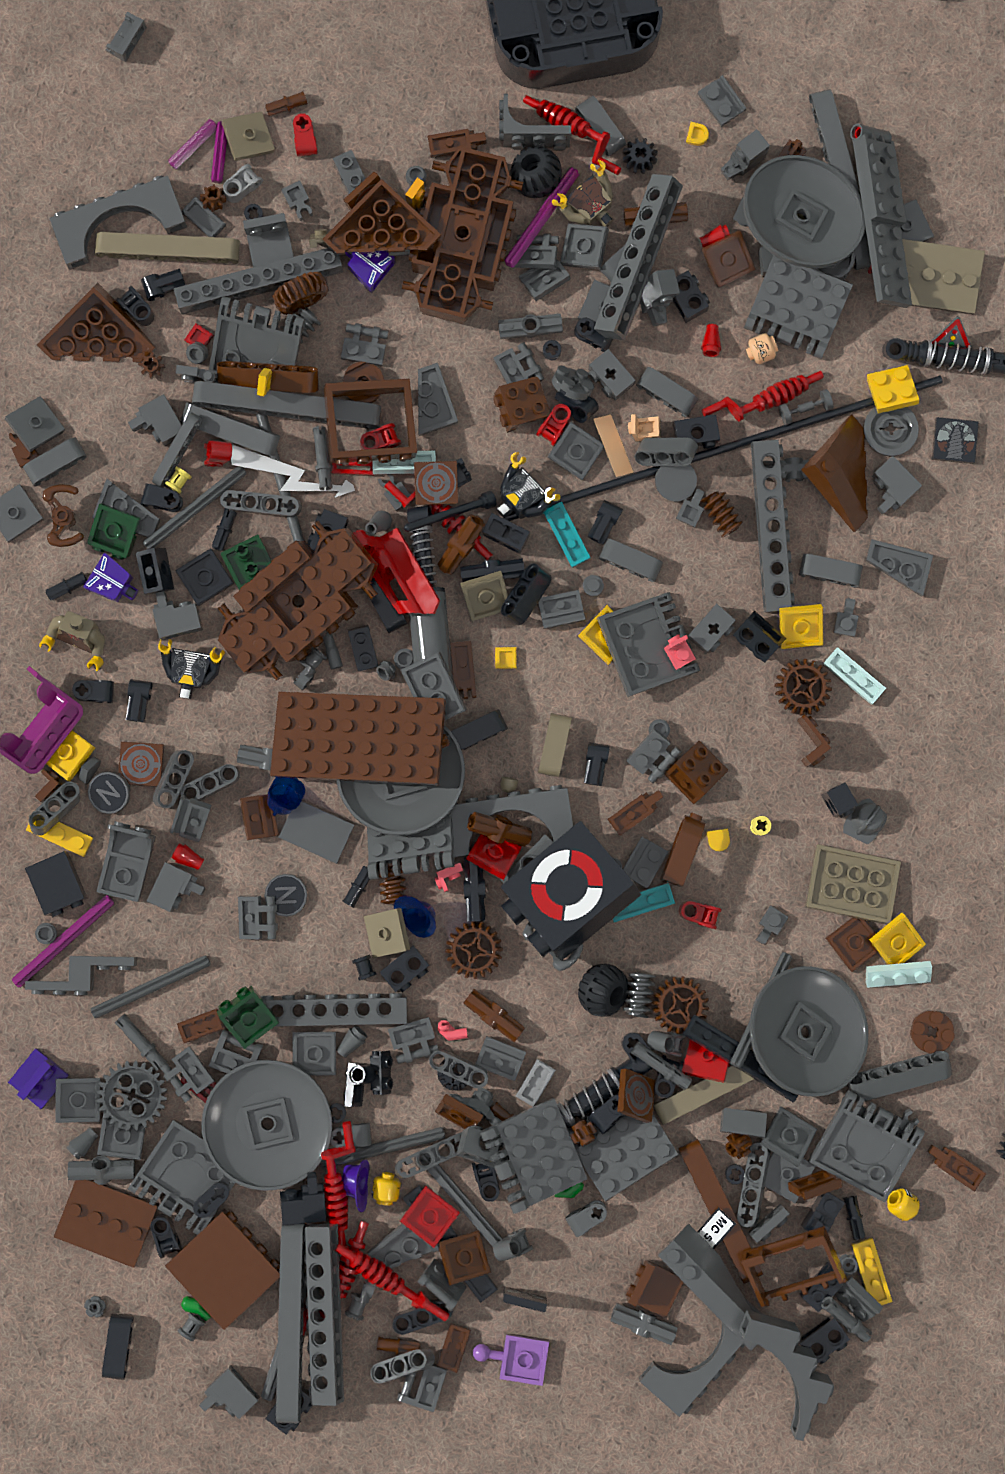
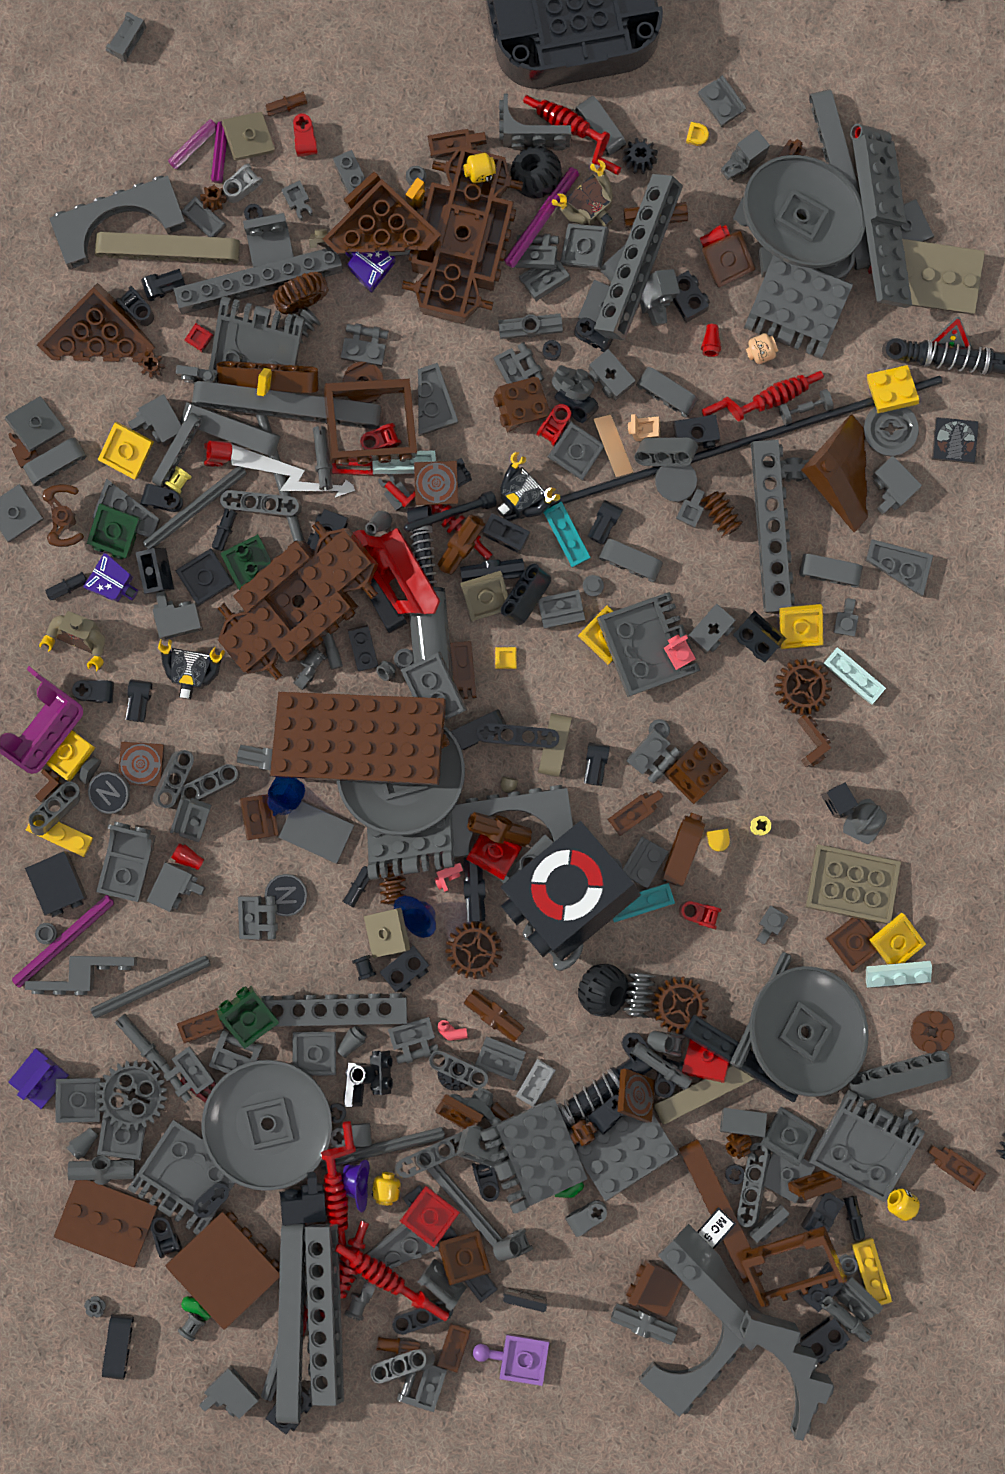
dark grey tile [186,342,208,364] -> none
none -> yellow plate [98,422,154,480]
none -> yellow head [463,153,496,183]
none -> black beam [476,723,559,749]

